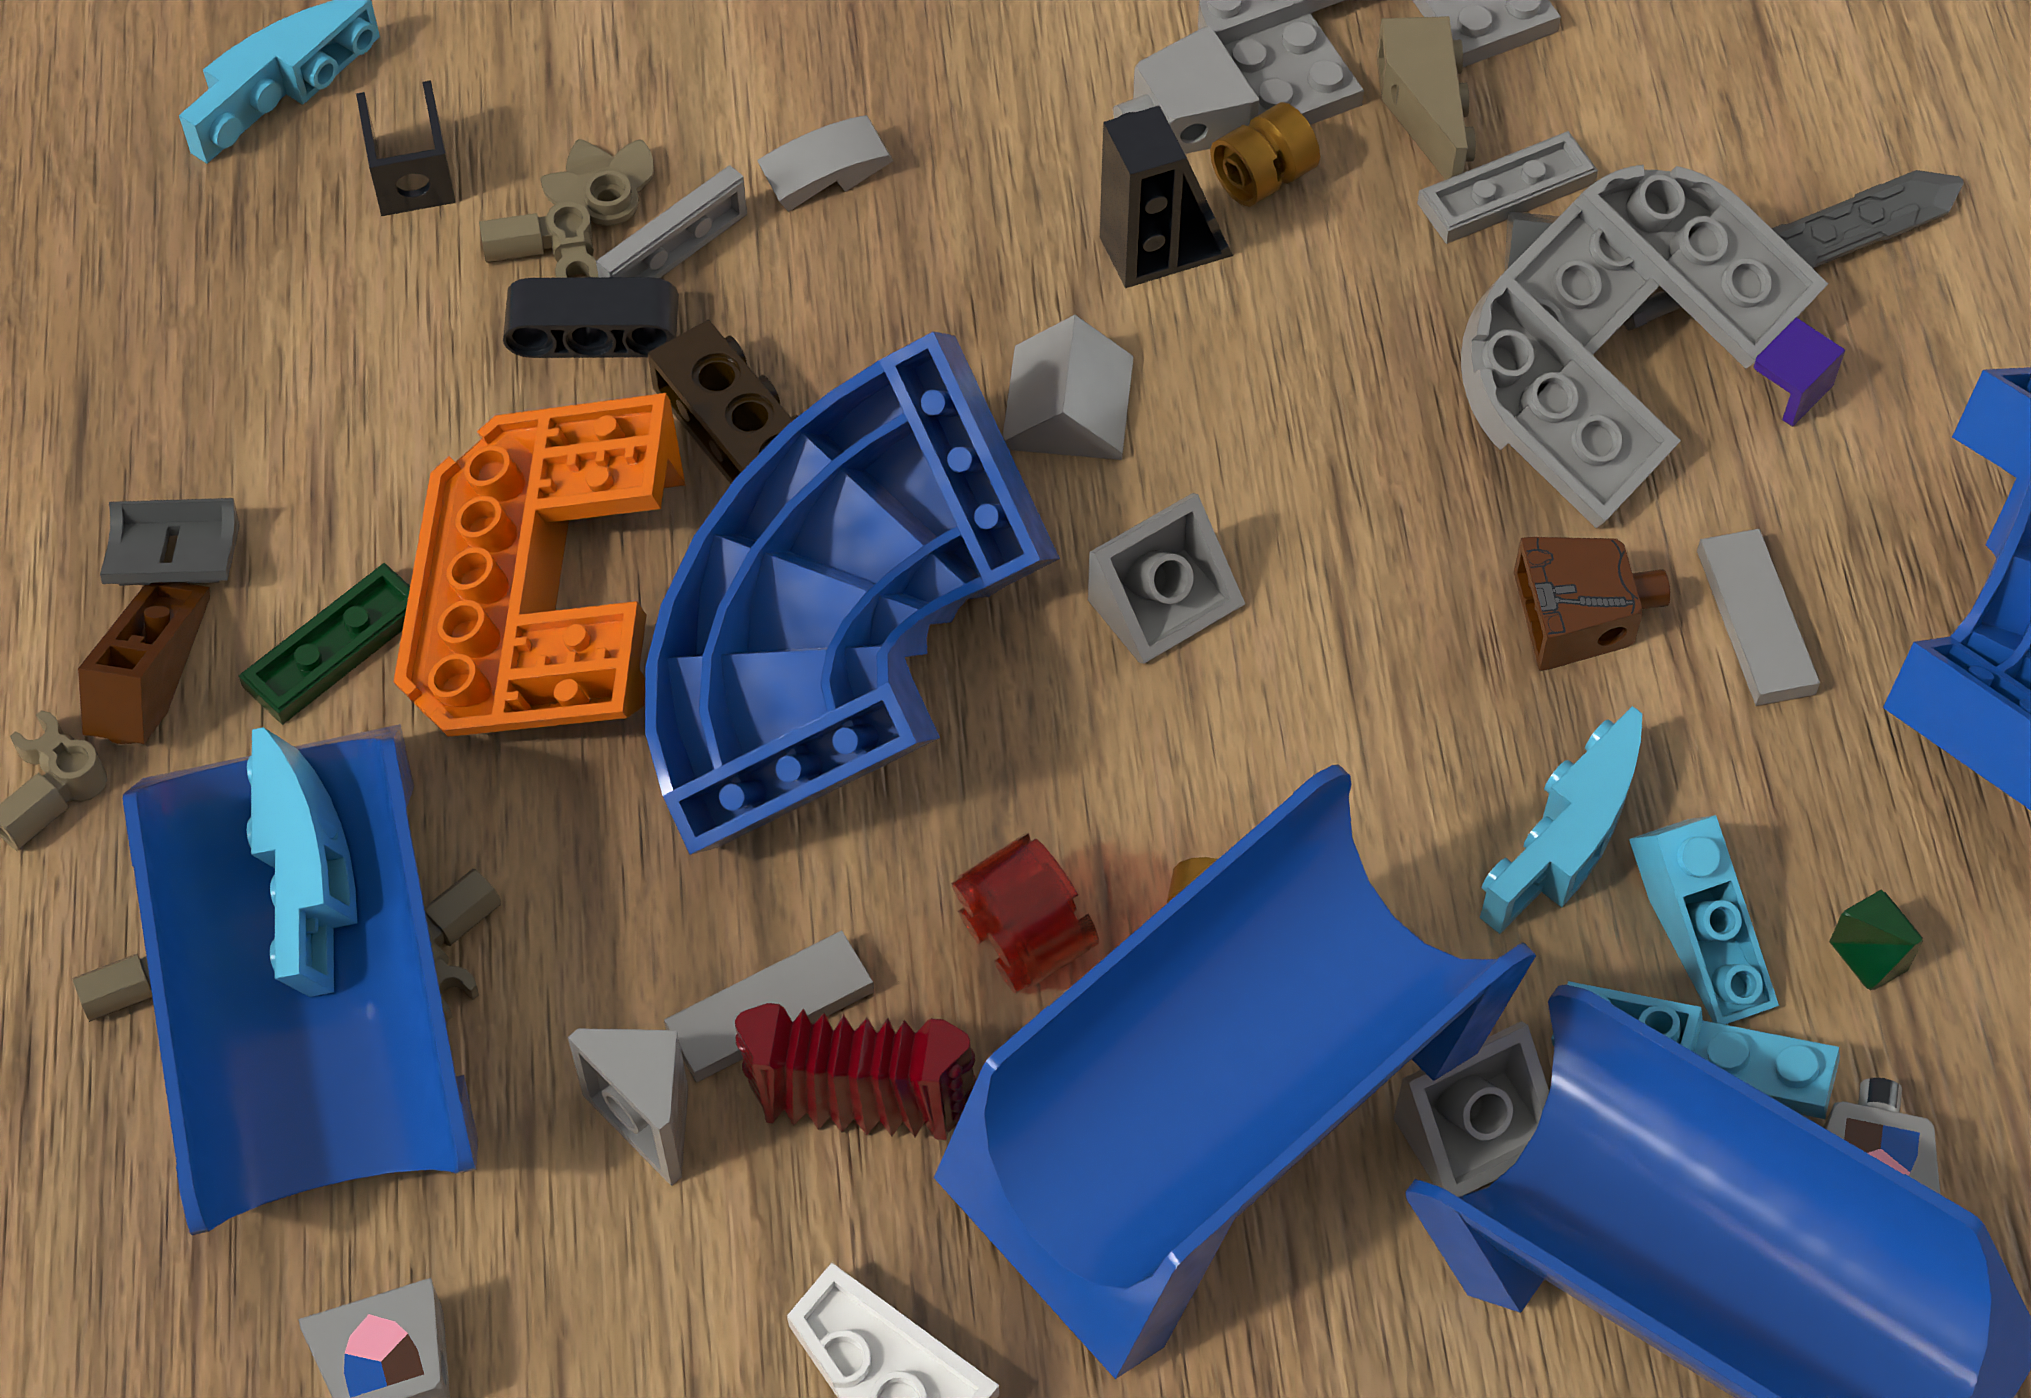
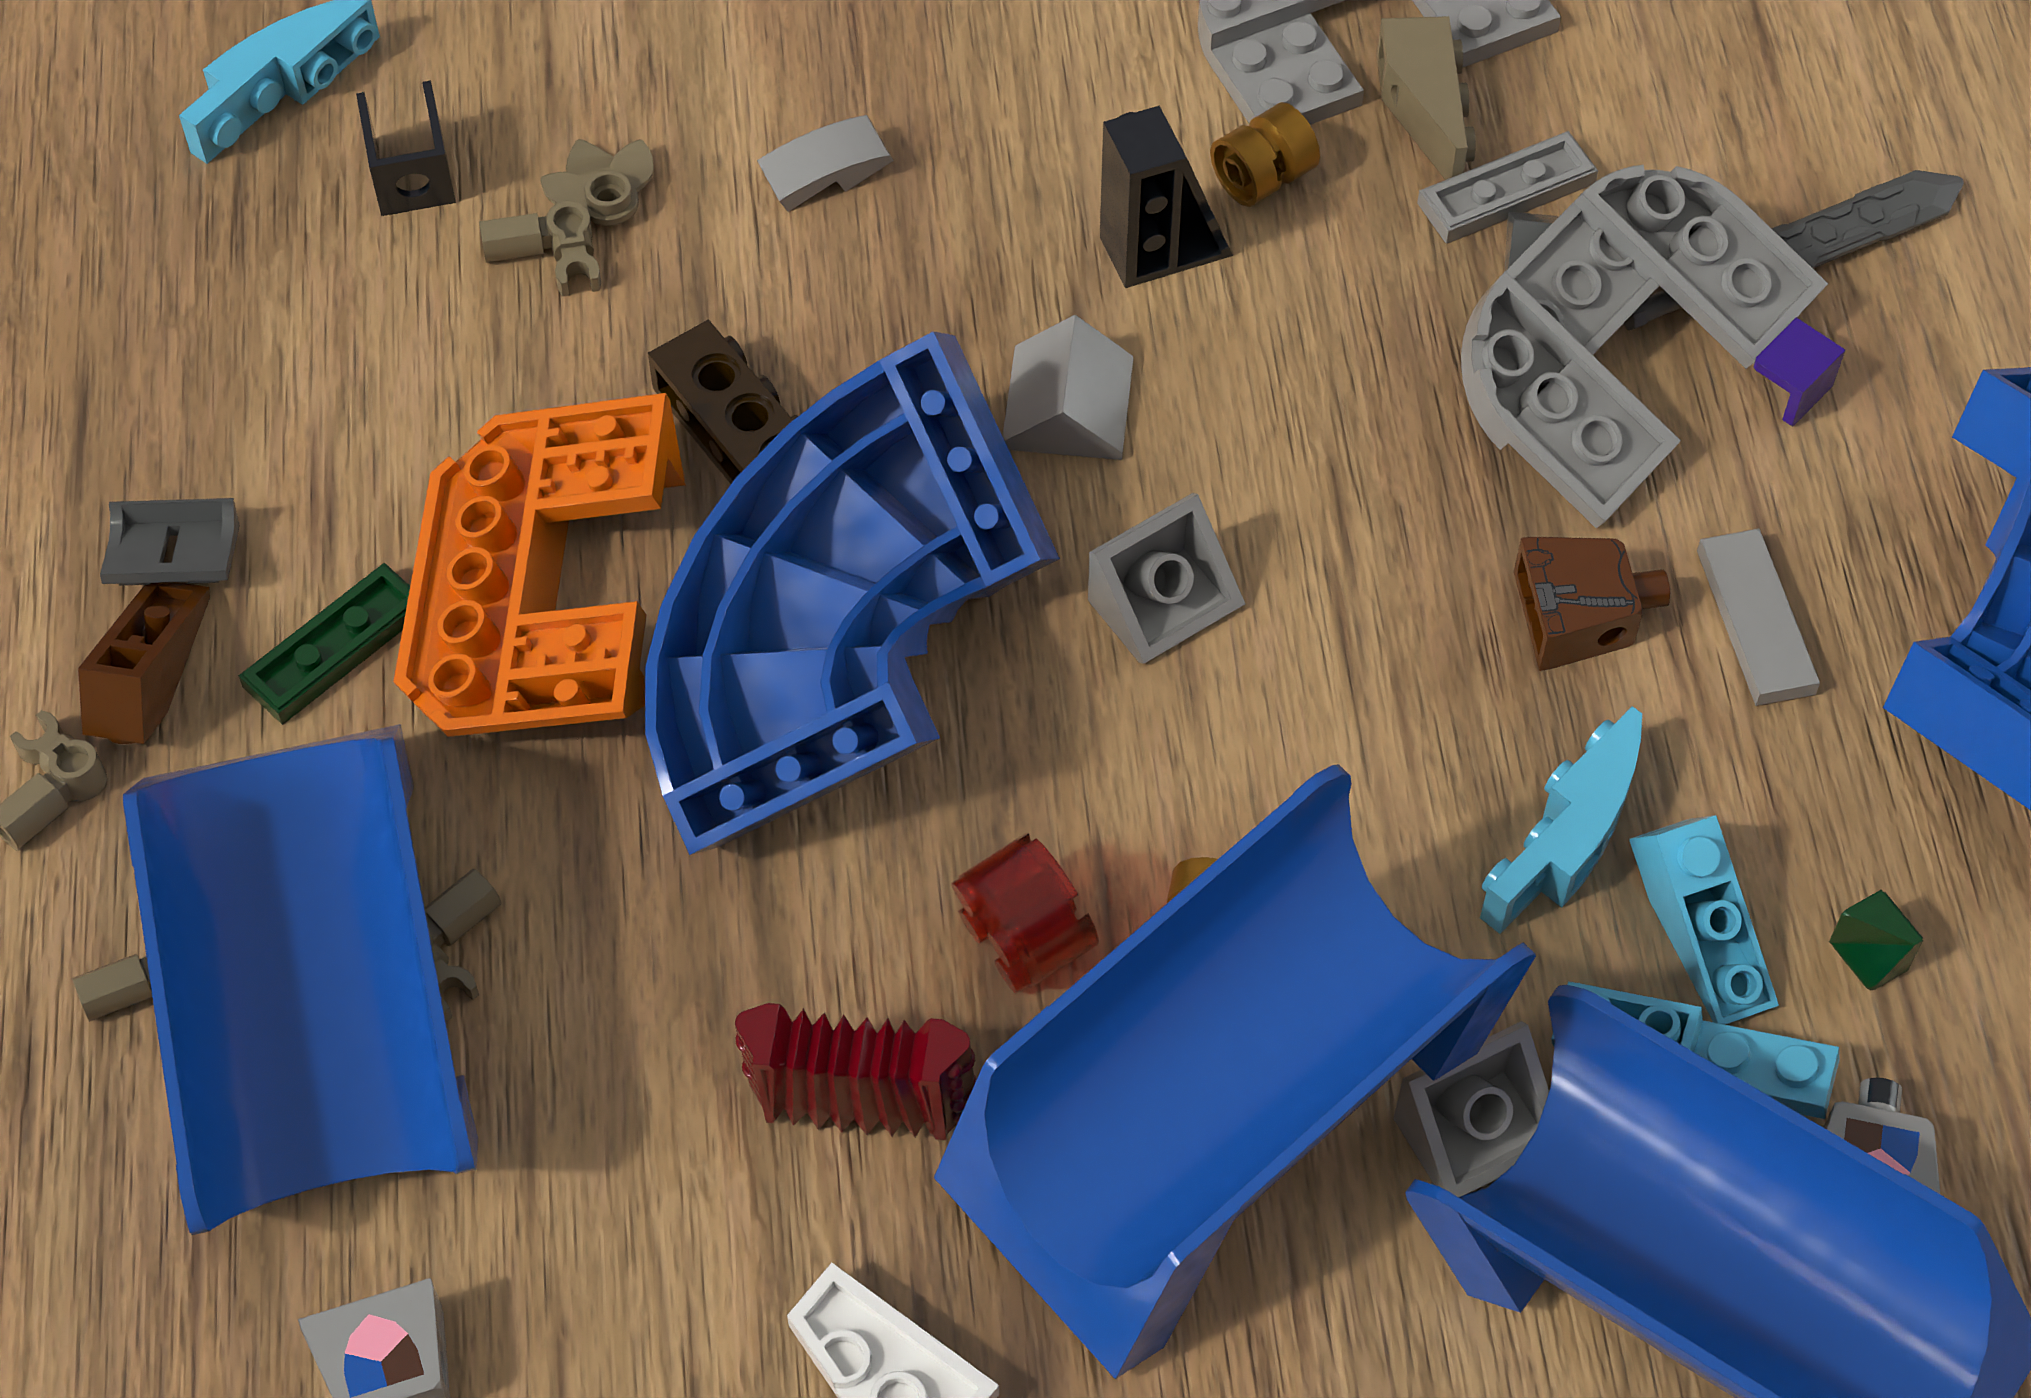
medium azure slope [246,727,358,997] -> none
black beam [503,277,679,358] -> none
light grey slope [568,1028,688,1186] -> none
light grey tile [596,165,747,278] -> none
light grey tile [664,930,874,1083] -> none
light grey torso [1113,25,1259,154] -> none

